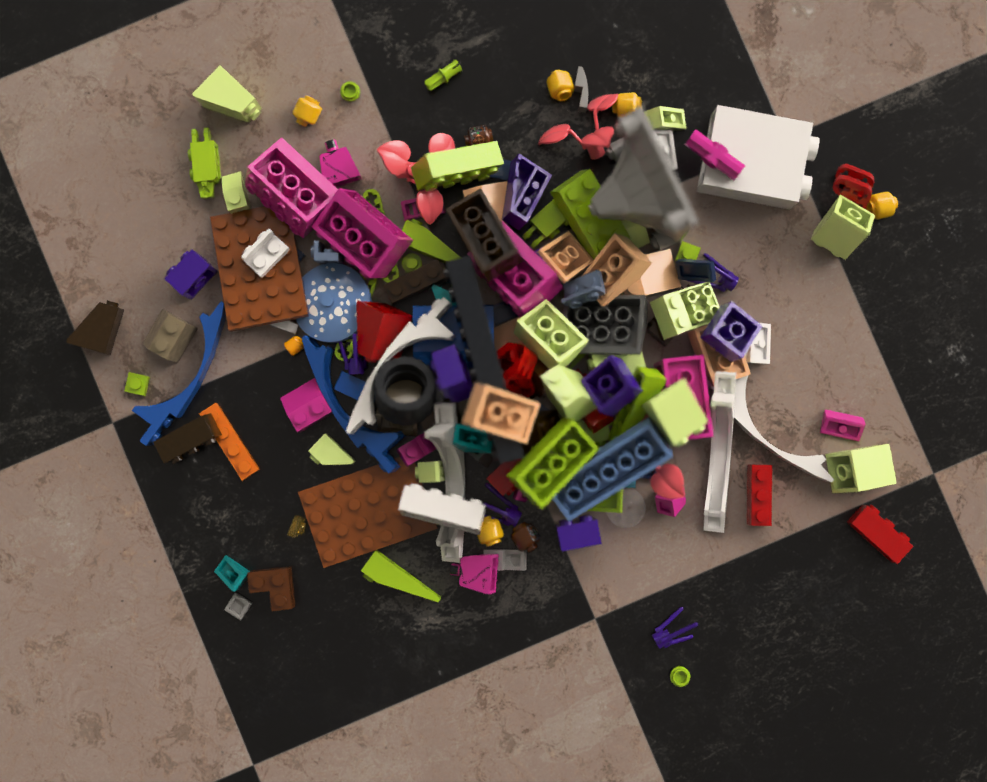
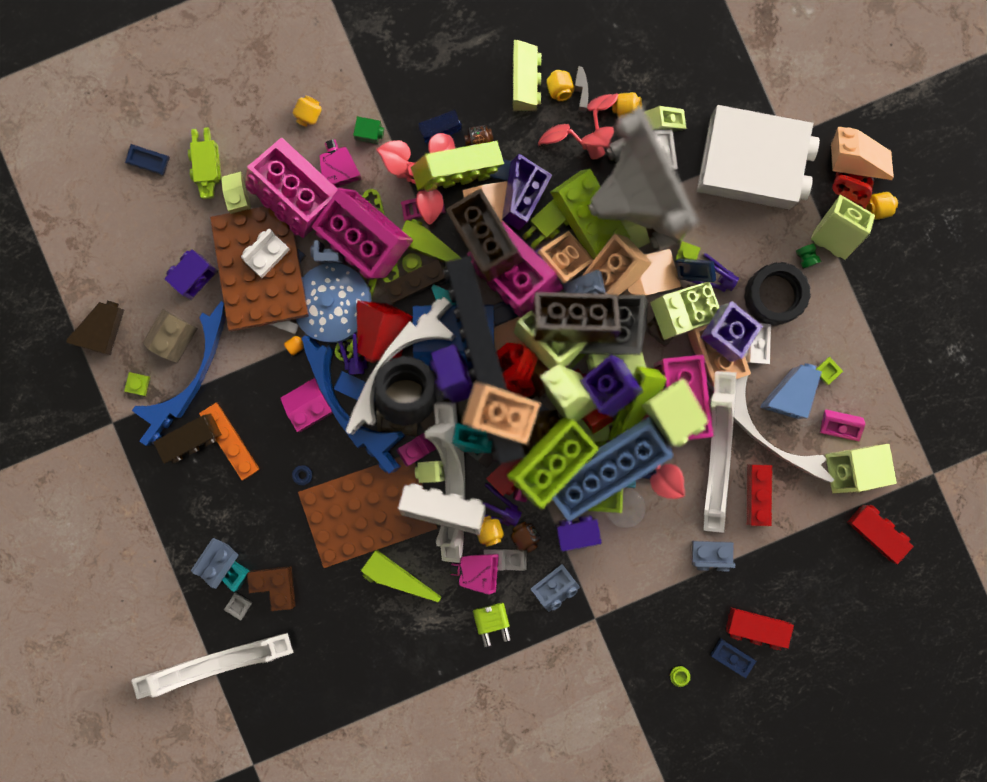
yellowish green slope [192,65,262,123] -> none
clear yellow plate [287,515,306,538] -> none
yellowish green slope [308,433,356,465] -> none
lime plate [340,82,360,102] -> none
lime axle [424,60,462,91] -> none
dark purple plant [652,607,698,649] -> none
dark pink panel [655,494,686,517] -> none
dark pink piece [685,130,745,181] -> none
none -> dark blue tile [125,144,170,176]
none -> white slope [132,633,293,699]
none -> sand blue bracket [191,538,239,589]
none -> dark blue plate [292,465,312,485]
none -> green brick [353,116,385,145]
none -> clear blue panel [418,110,462,144]
none -> lime piece [473,603,510,647]
none -> yellowish green slope [513,40,541,111]
none -> sand blue bracket [531,564,580,612]
none -> dark brown brick [532,292,620,343]
none -> sand blue bracket [692,541,735,571]
none -> dark blue plate [710,639,756,678]
none -> red brick [725,607,794,650]
none -> black tyre [744,262,811,326]
none -> medium blue slope [760,363,822,419]
none -> green wheel [796,243,822,269]
none -> lime plate [816,357,843,385]
none -> light nougat slope [831,127,894,180]

